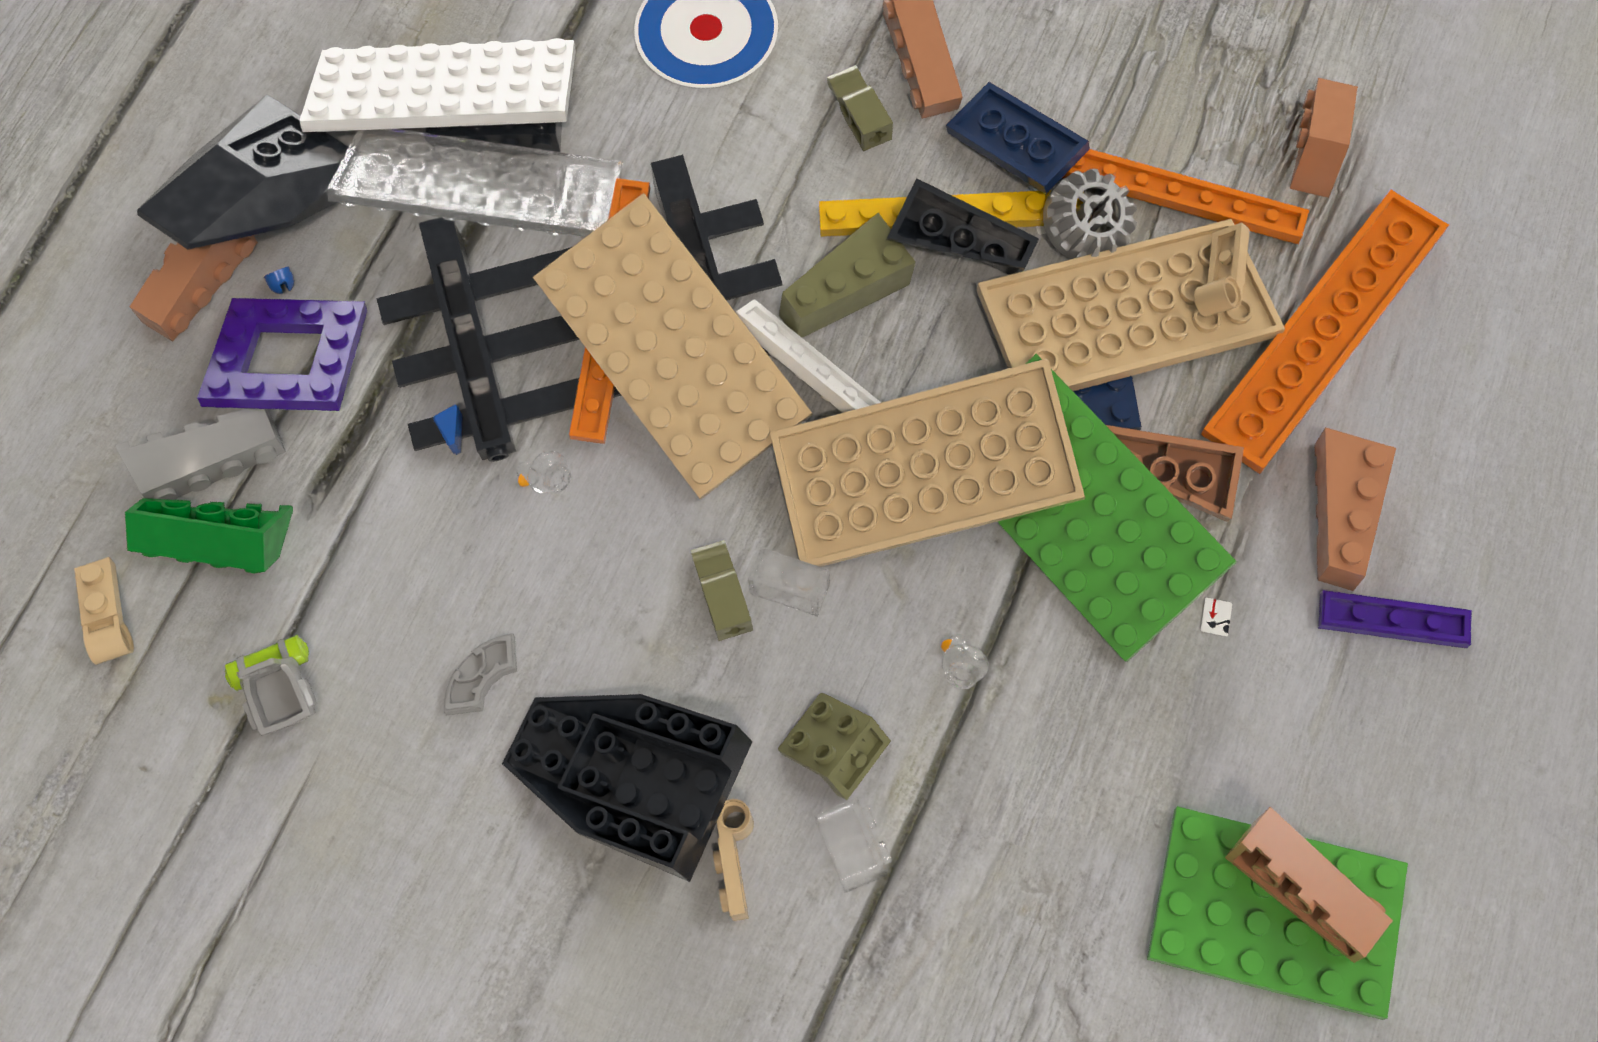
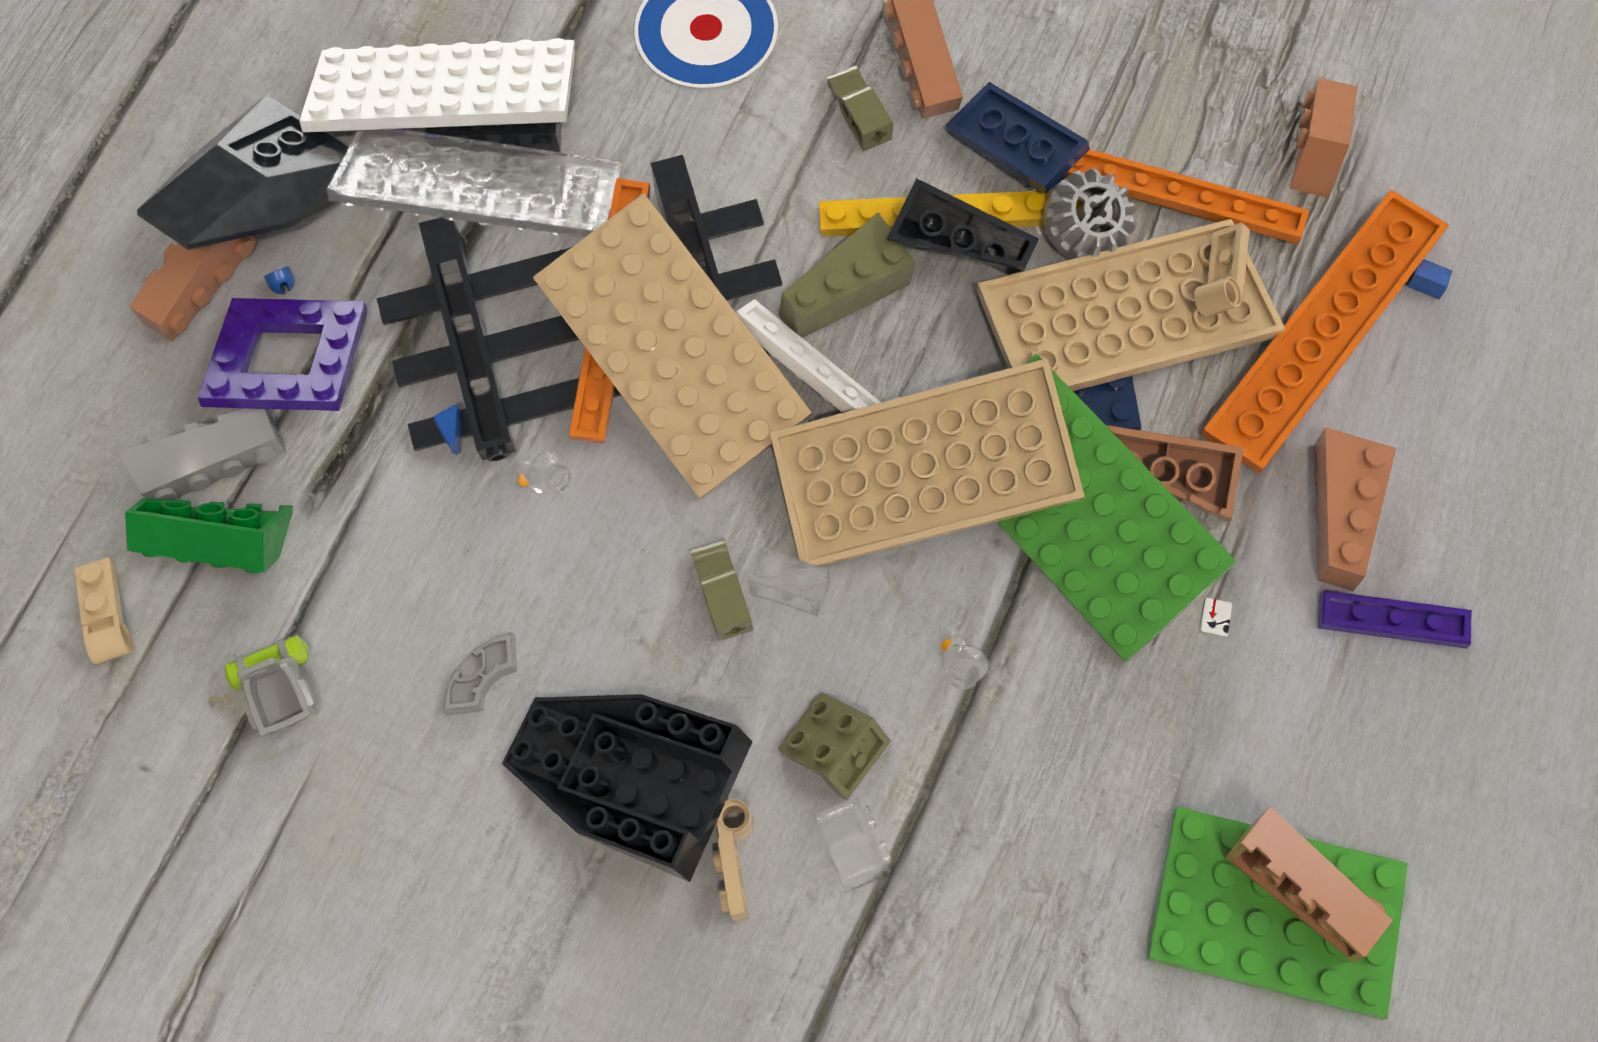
none -> blue slope [1407,259,1453,300]

